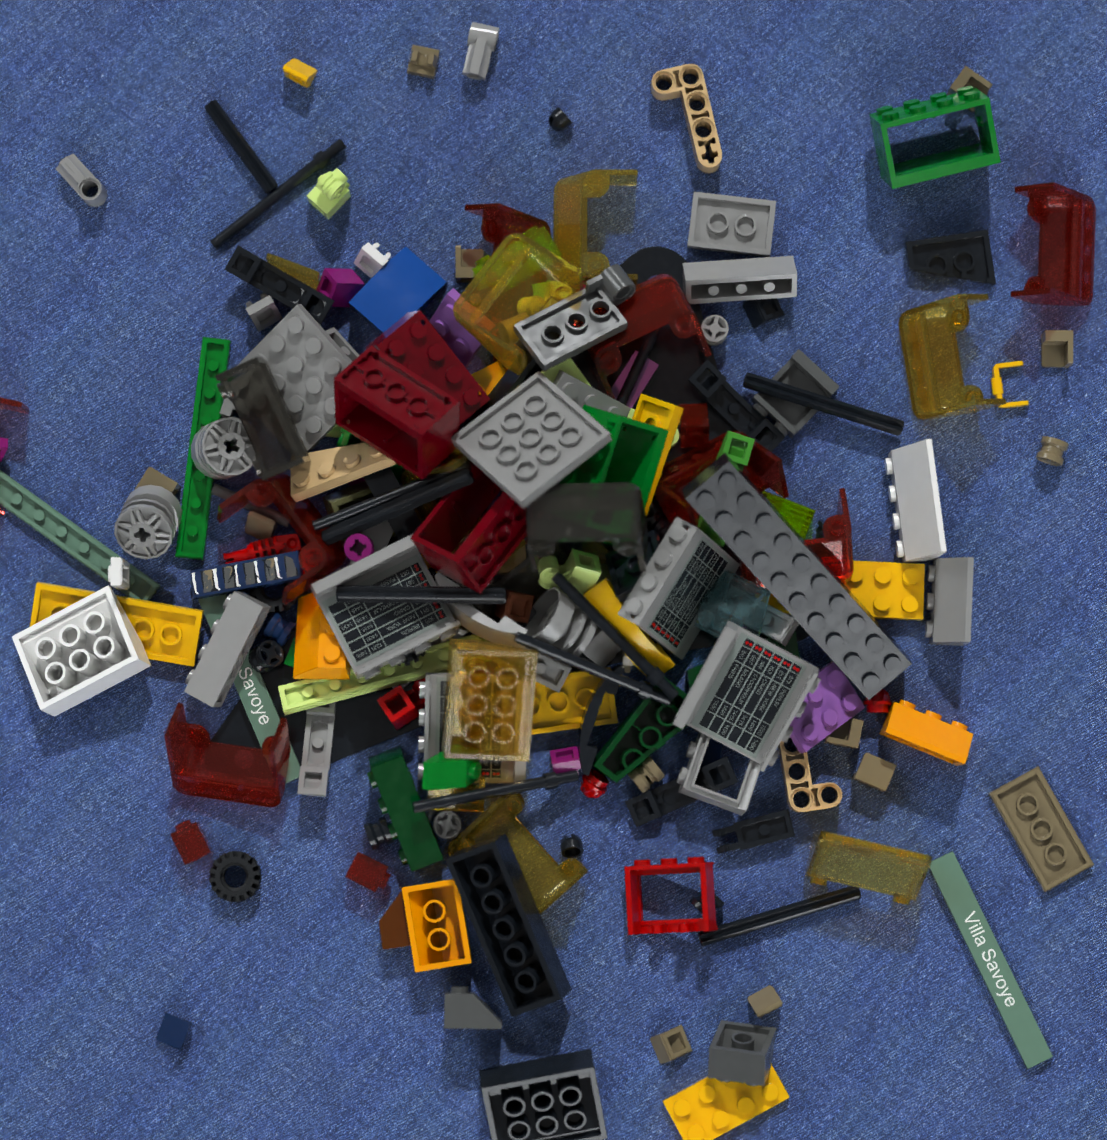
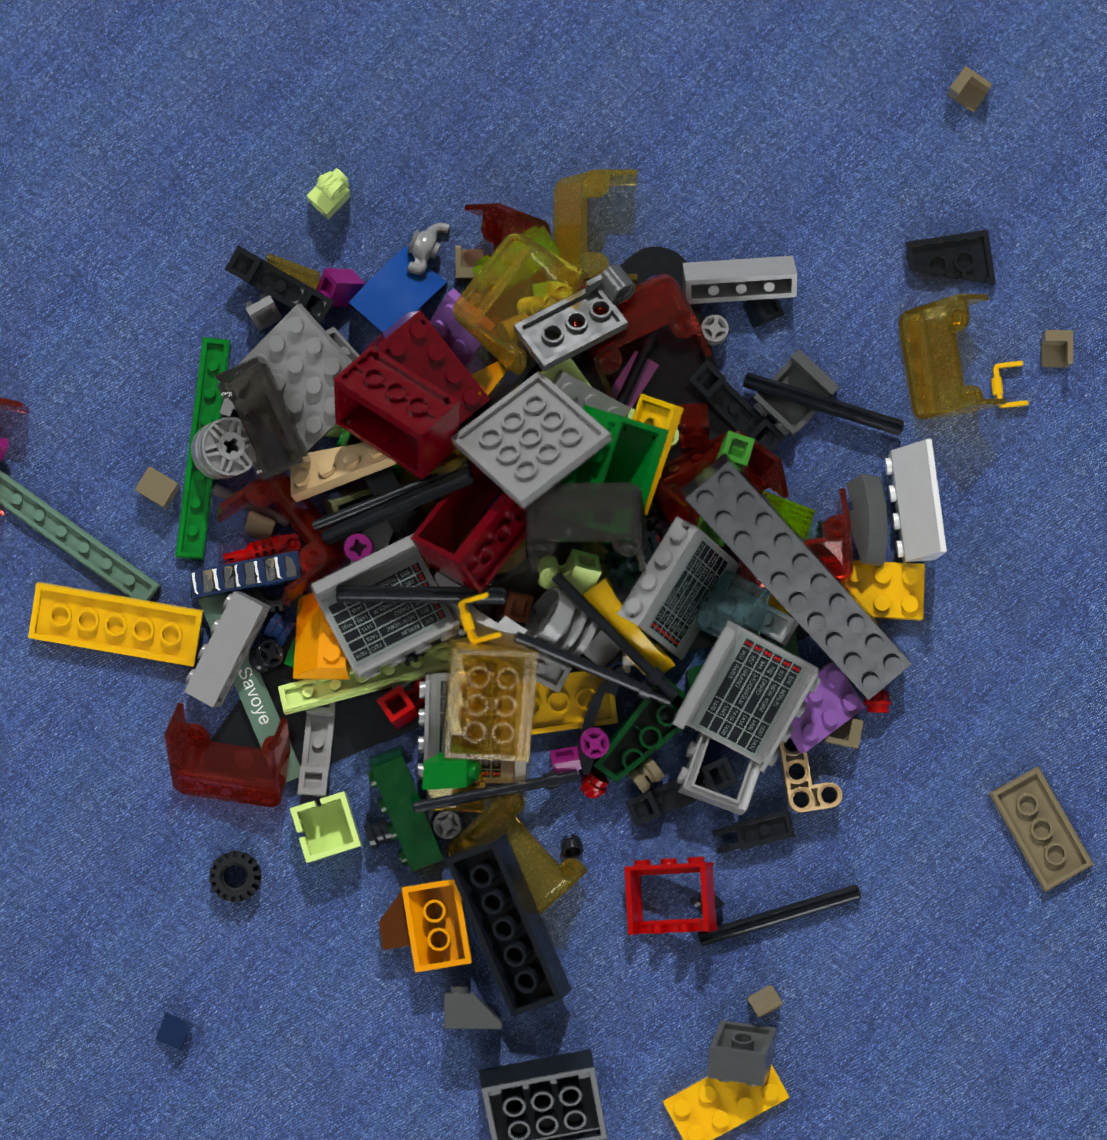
white slope [12,585,151,717] -> none
light grey piece [56,153,107,207] -> none
white plate [108,557,130,590] -> none
light grey wheel [114,485,182,559] -> none
clear red brick [170,819,213,865] -> none
black axle [205,100,278,194] -> none
black bar [210,139,346,250] -> none
yellow slope [282,58,317,88] -> none
clear red brick [345,851,391,892] -> none
white tile [354,242,391,278] -> none
dark tan tile [407,45,440,79] -> none
light grey piece [462,22,500,80] -> none
black hinge [548,107,572,131] -> none
dark tan slope [650,1025,692,1064] -> none
tan beam [651,64,722,174] -> none
light grey plate [687,192,776,257] -> none
clear yellow windscreen [804,831,932,905] -> none
dark tan panel [852,753,897,792] -> none
green hose [869,86,1001,189] -> none
light orange slope [879,699,973,766] -> none
light grey slope [925,557,974,646] -> none
sand green tile [927,851,1053,1069] -> none
clear red windscreen [1011,182,1096,306] -> none
dark tan wheel [1036,436,1069,466] -> none
none -> yellowish green piece [290,791,363,863]
none -> light grey piece [407,223,450,275]
none -> yellow piece [458,592,502,644]
none -> magenta wheel [580,727,609,758]
none -> dark grey slope [846,474,888,566]

